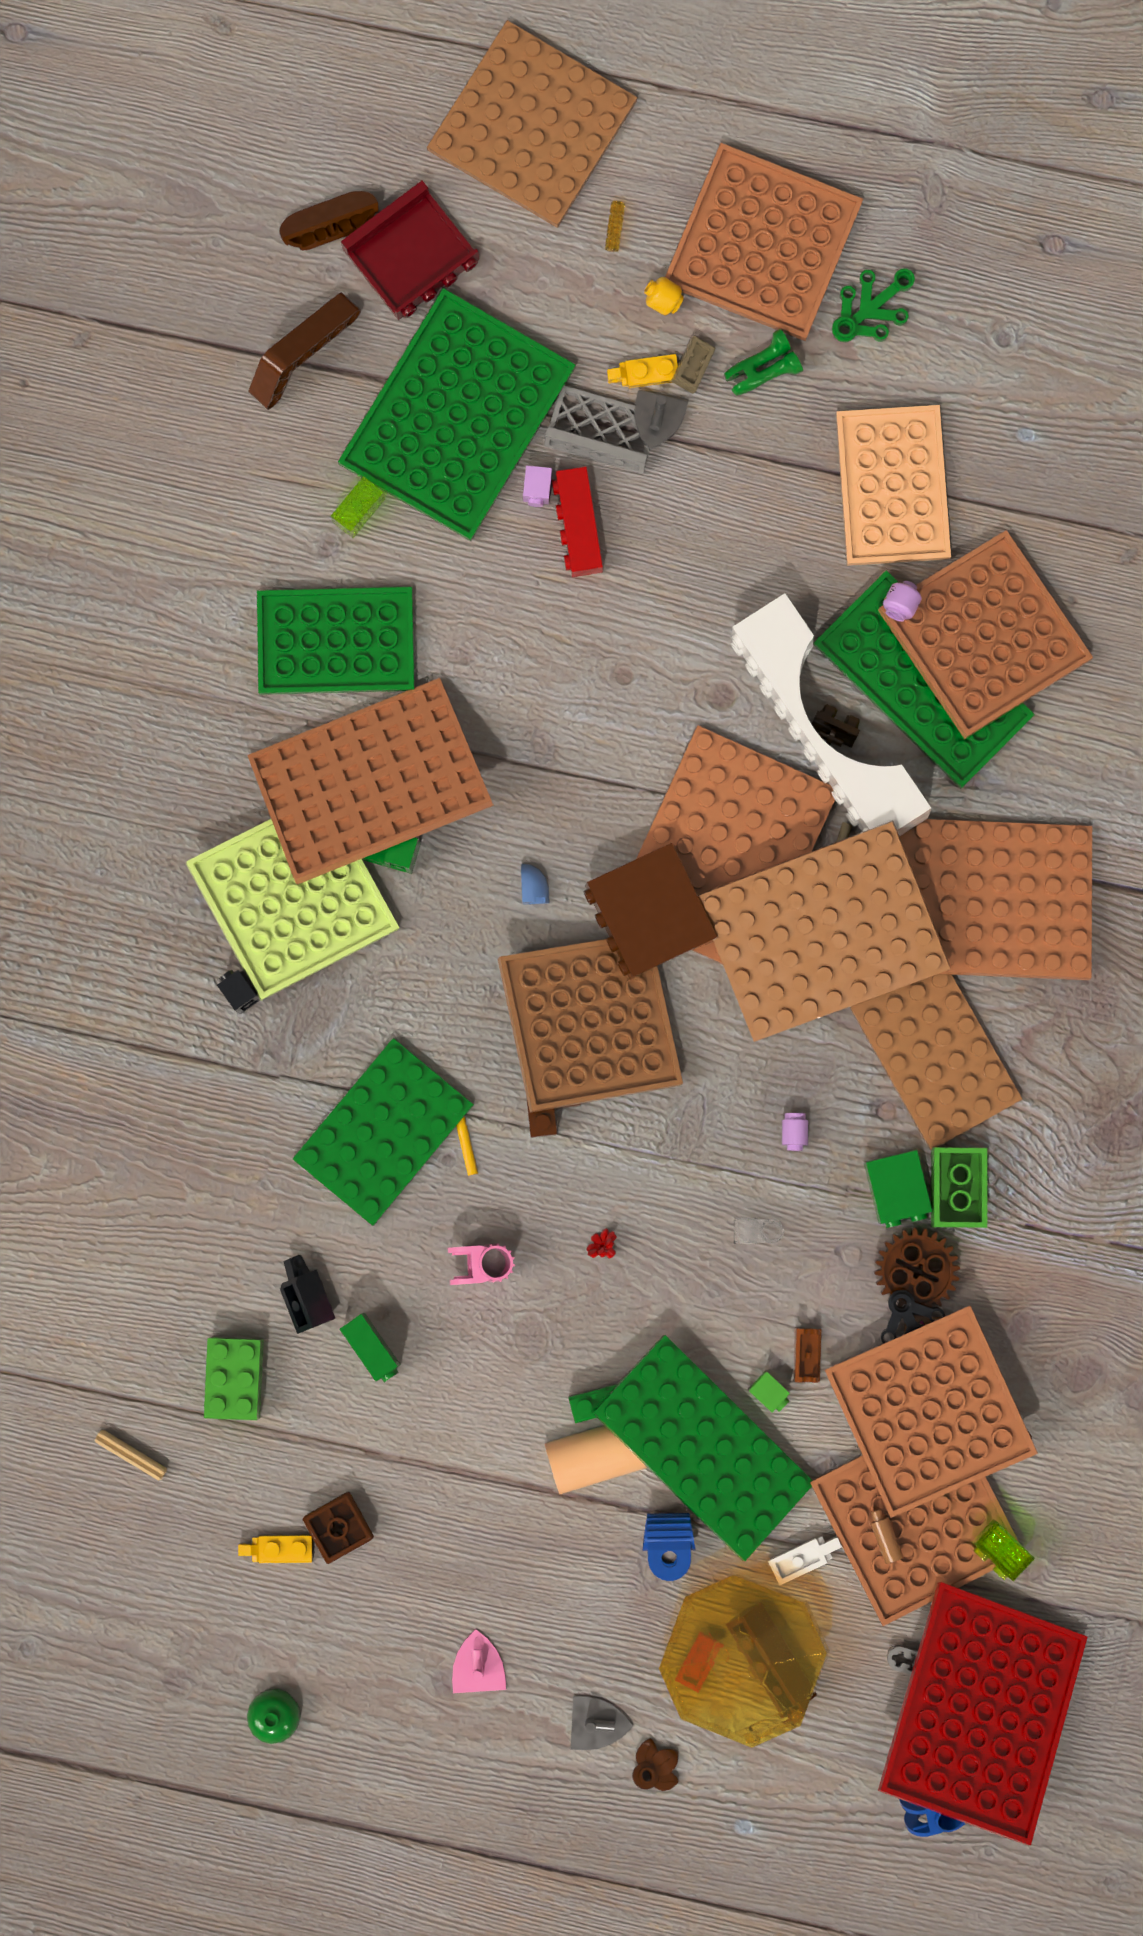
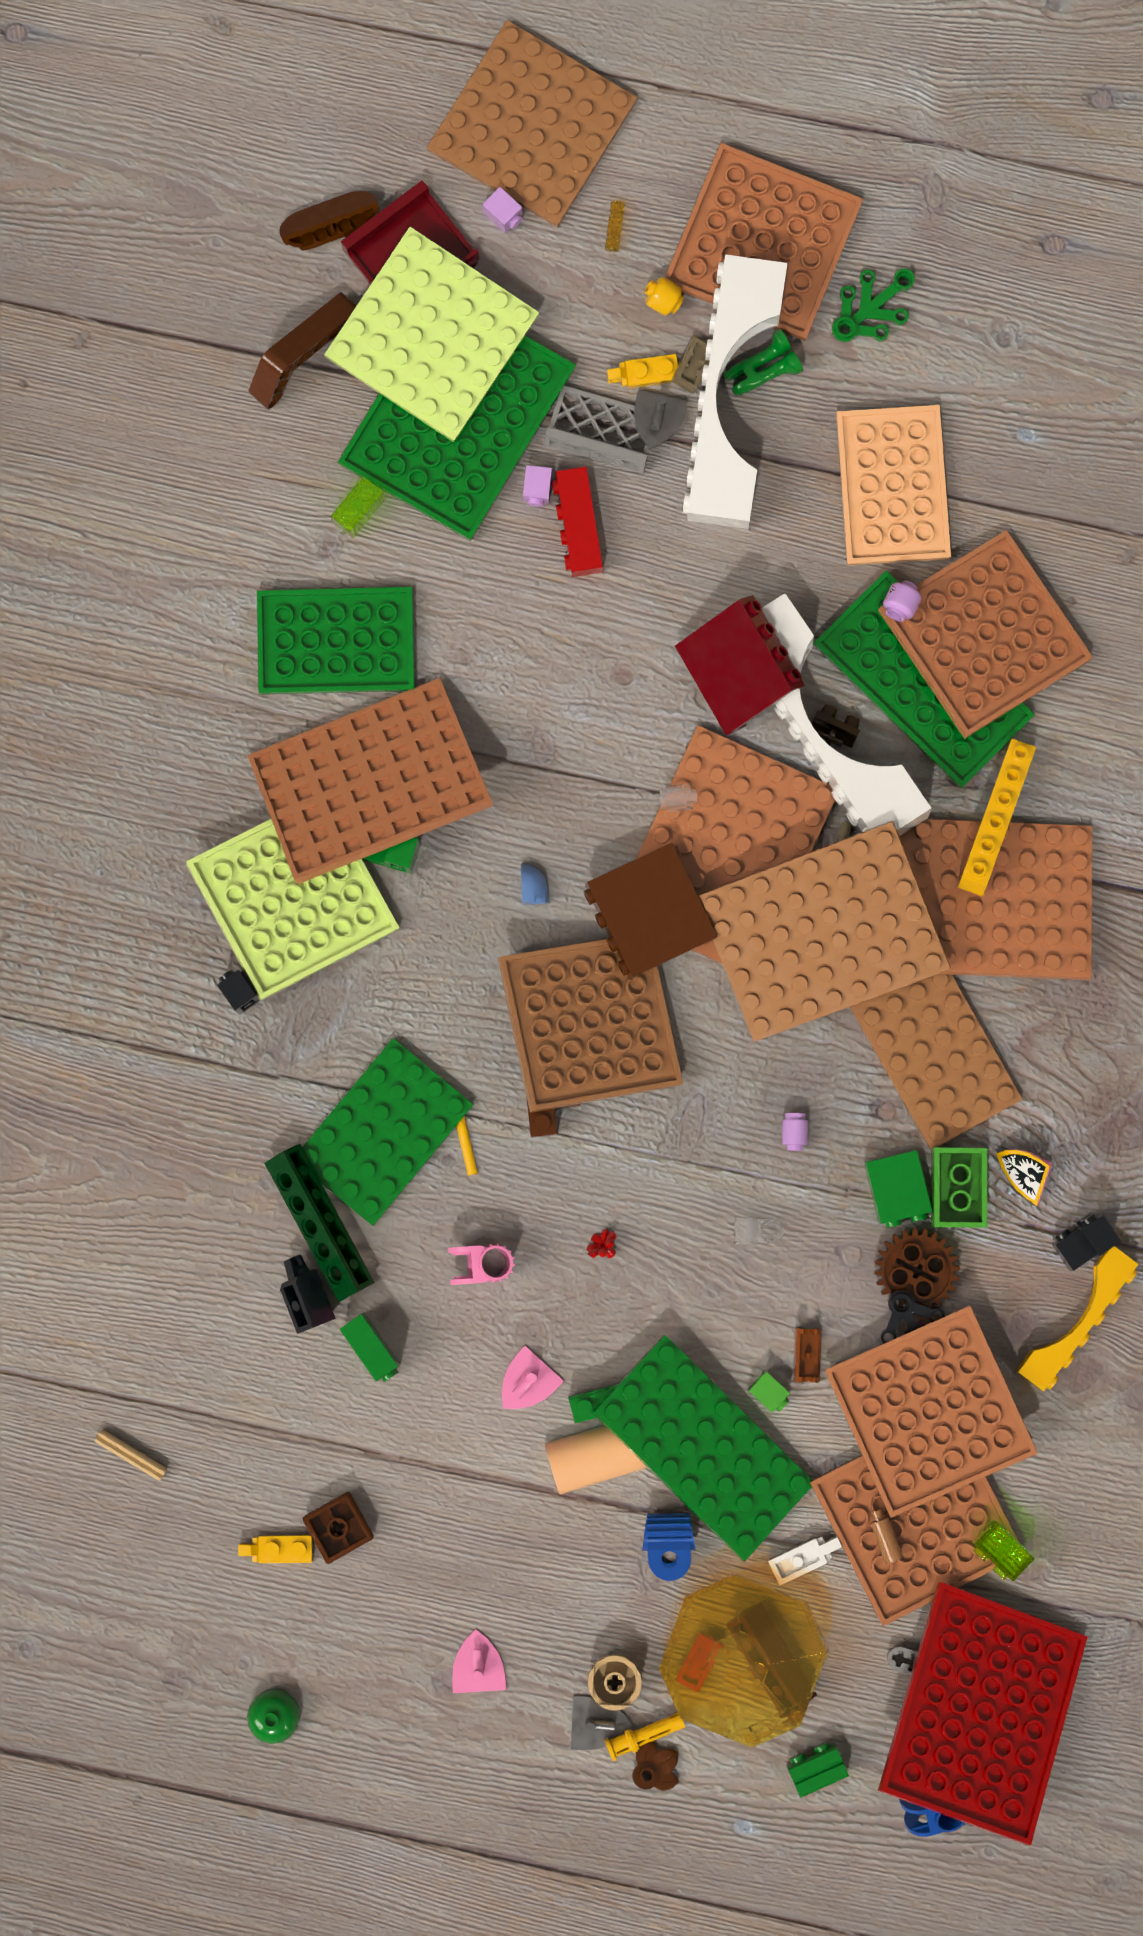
bright green brick [204,1337,264,1420] -> none
none -> dark green brick [264,1144,375,1302]
none -> yellowish green plate [324,227,539,442]
none -> lavender brick [482,187,523,233]
none -> bright pink shield [502,1346,564,1409]
none -> tan brick [588,1654,642,1711]
none -> yellow pin [604,1712,685,1762]
none -> clear brick [659,784,698,812]
none -> dark red panel [675,595,805,735]
none -> white arch [683,254,787,529]
none -> green brick [786,1741,849,1798]
none -> yellow brick [958,739,1036,896]
none -> shield [996,1149,1052,1206]
none -> yellow arch [1015,1246,1138,1391]
none -> black brick [1052,1213,1121,1271]

